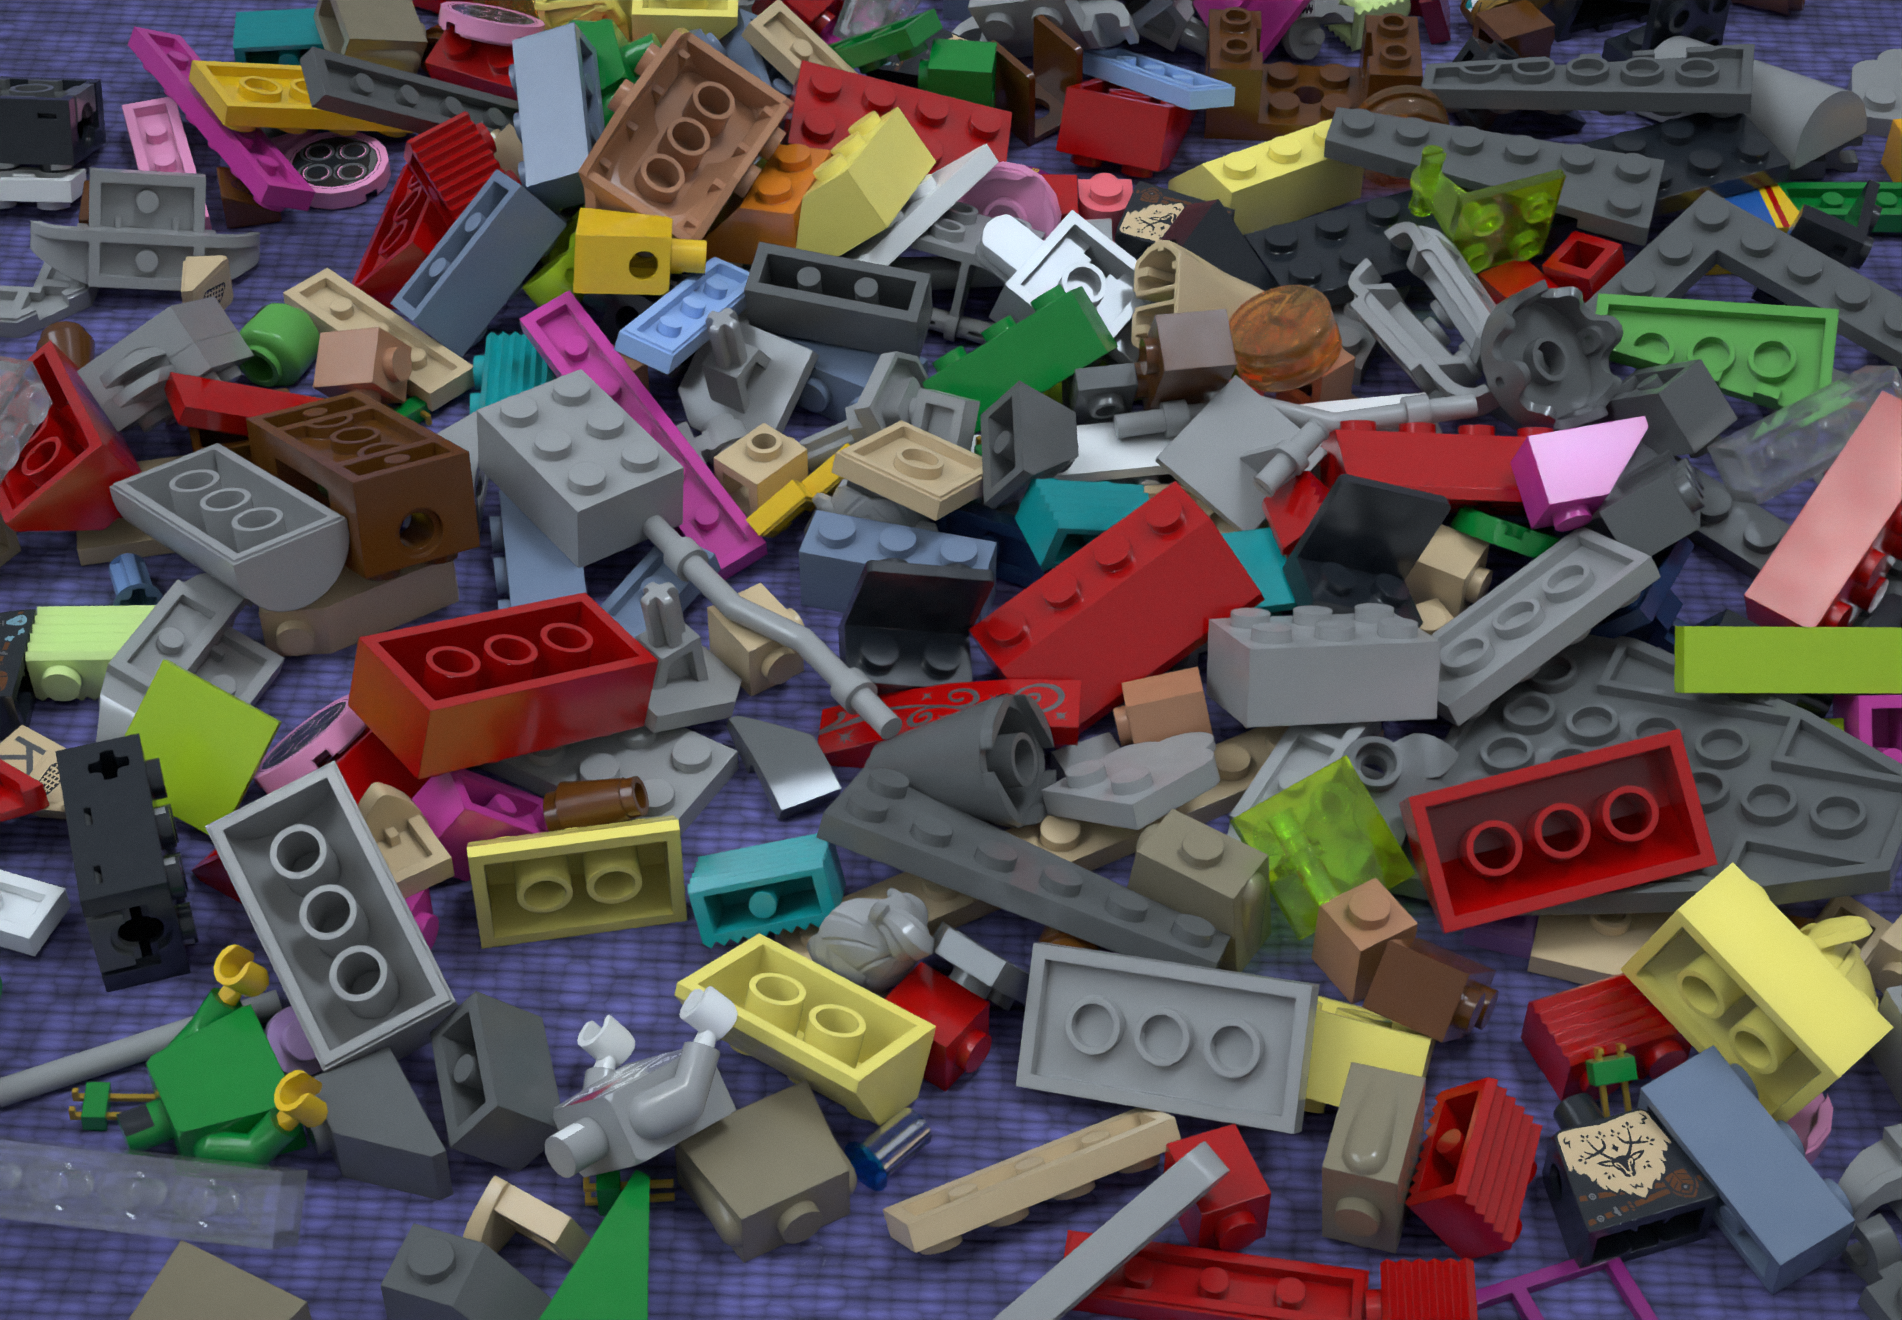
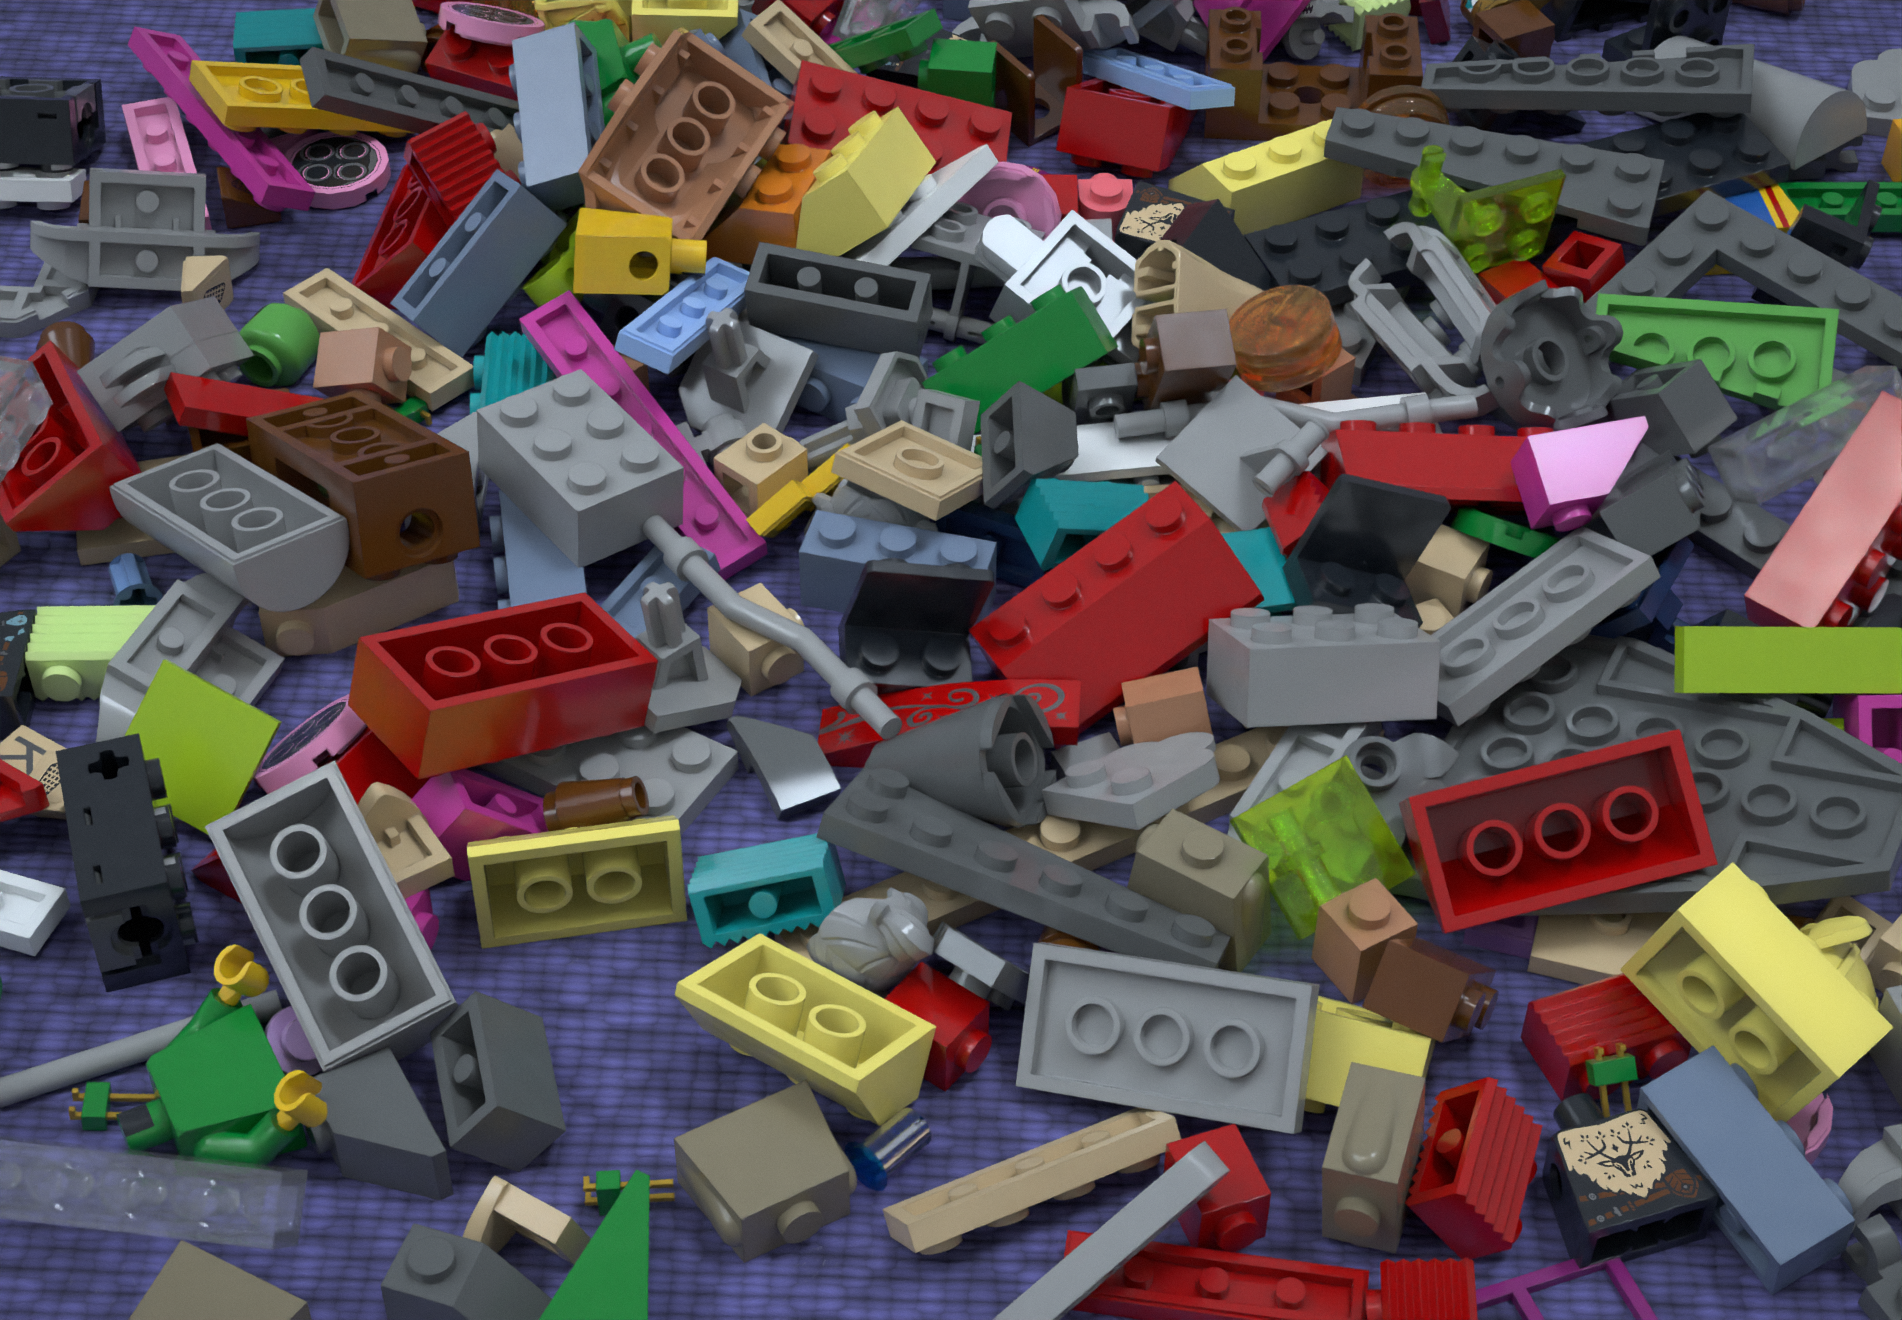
light grey torso [544,986,738,1178] -> none

